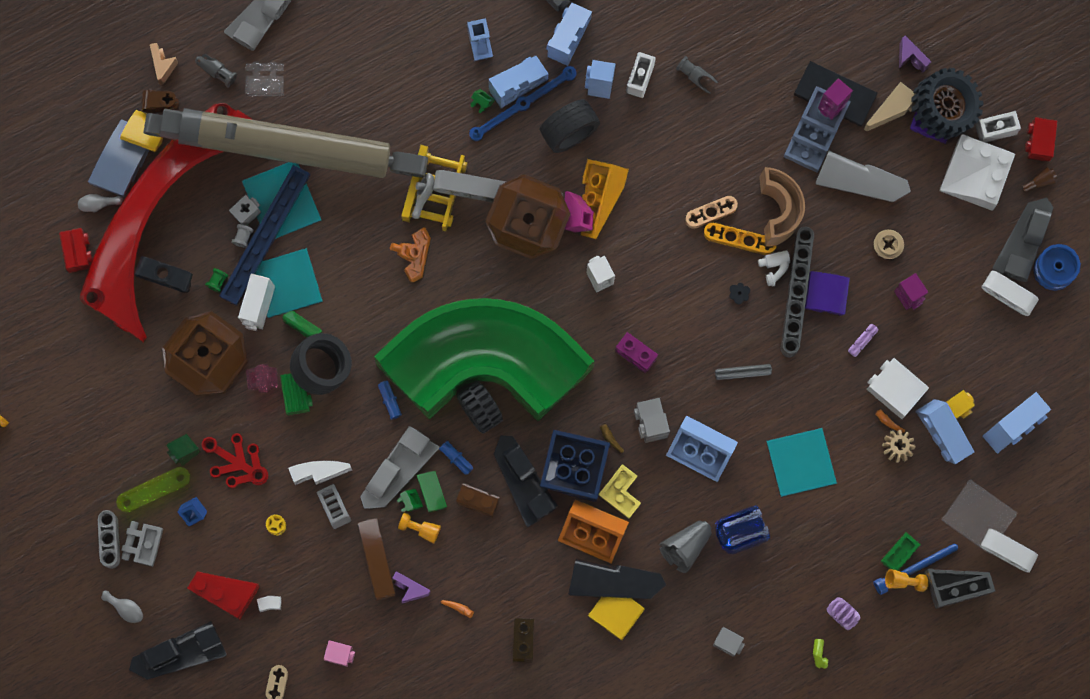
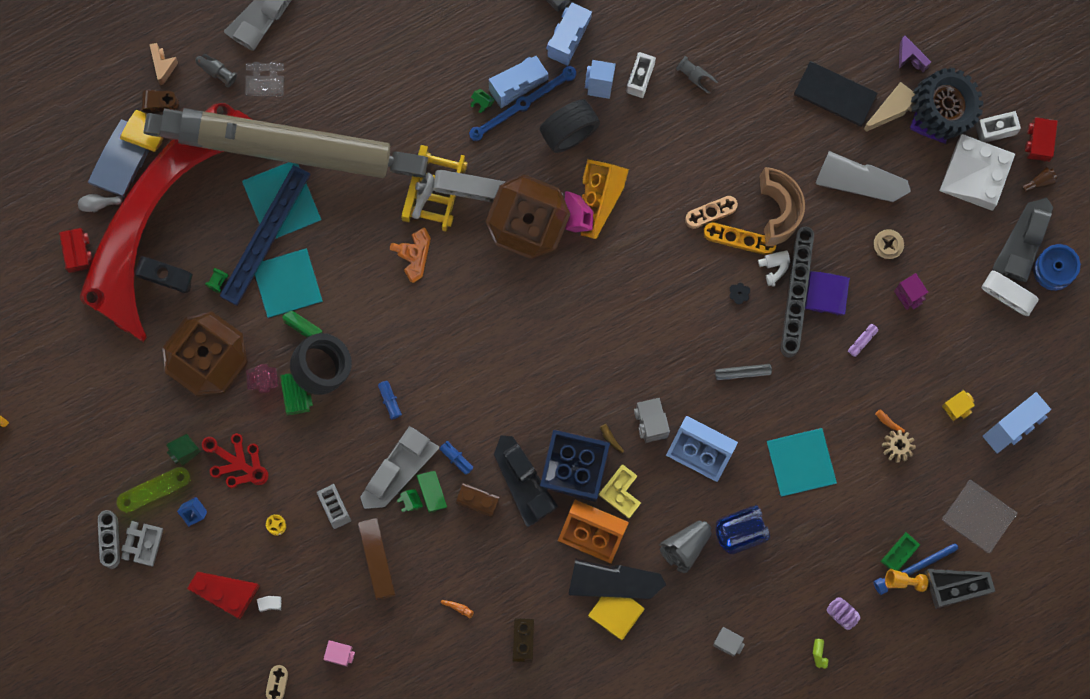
light grey piece [101,591,143,623] -> none
black panel [129,621,227,680] -> none
light grey brick [229,195,261,226] -> none
light grey bush [231,224,254,248] -> none
white brick [238,274,275,331] -> none
white slope [288,461,352,485] -> none
green piece [374,298,594,422] -> none
medium lavender slope [392,571,431,603] -> none
light orange piece [398,513,441,544] -> none
black tyre [457,381,503,434] -> none
light blue brick [467,18,493,61] -> none
white brick [586,256,615,293] -> none
magenta brick [615,332,658,374] -> none
sand blue slope [783,86,851,173] -> none
magenta brick [818,78,853,120] -> none
white brick [867,358,929,419] -> none
light blue wedge [916,399,974,464] -> none
white beam [980,529,1038,573] -> none

